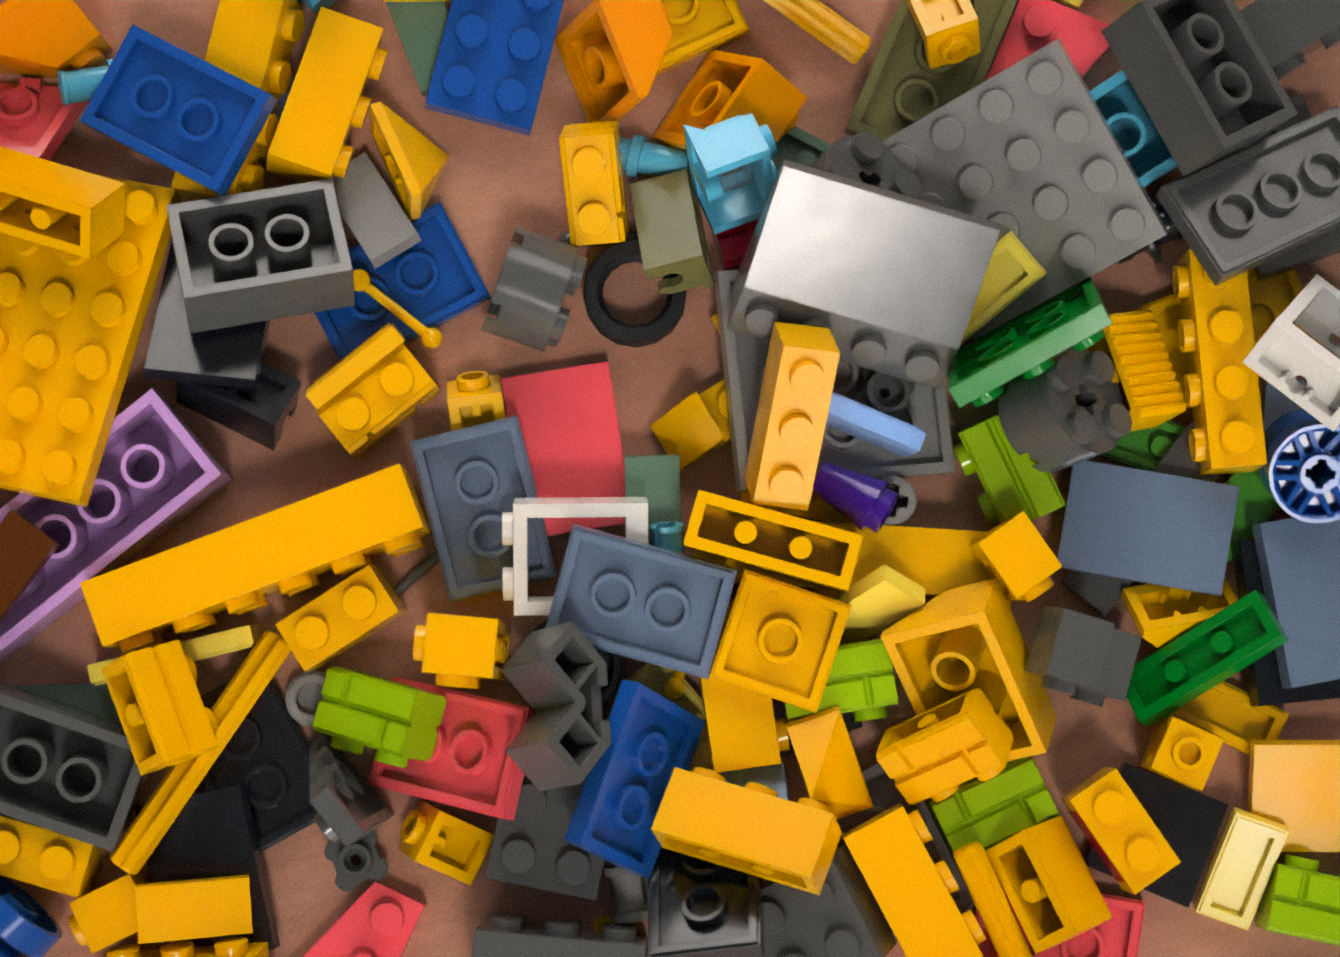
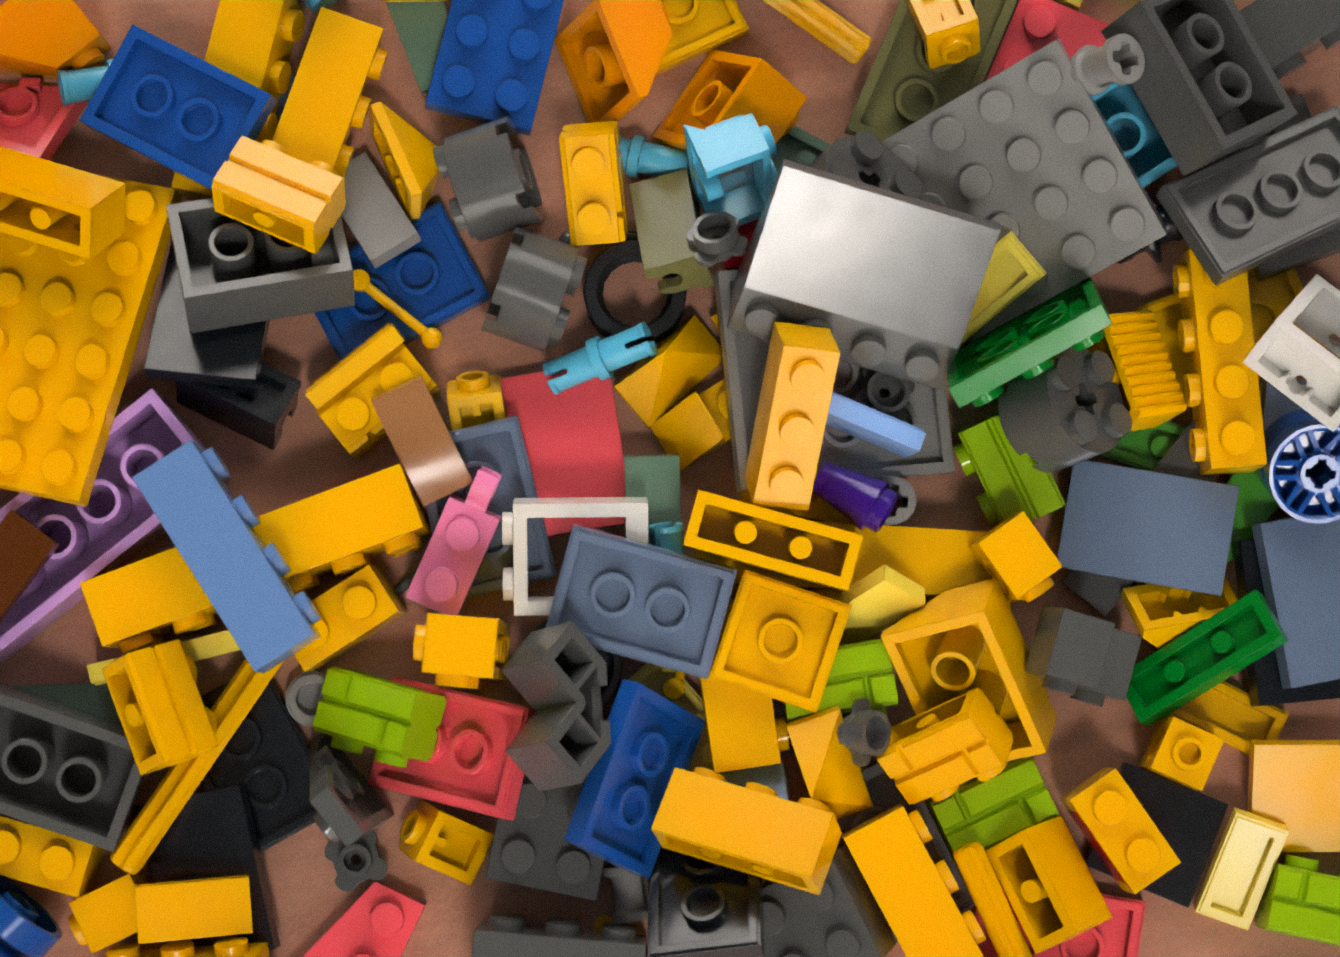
none -> medium blue brick [132,440,322,673]
none -> yellow brick [211,136,346,254]
none -> medium nougat slope [371,375,473,507]
none -> bright pink plate [405,465,503,615]
none -> dark grey brick [433,116,544,242]
none -> medium azure pin [542,321,657,395]
none -> yellow slope [612,315,723,427]
none -> dark grey plate [686,211,749,267]
none -> dark grey plate [837,698,891,766]
none -> light grey bush [1070,33,1145,96]

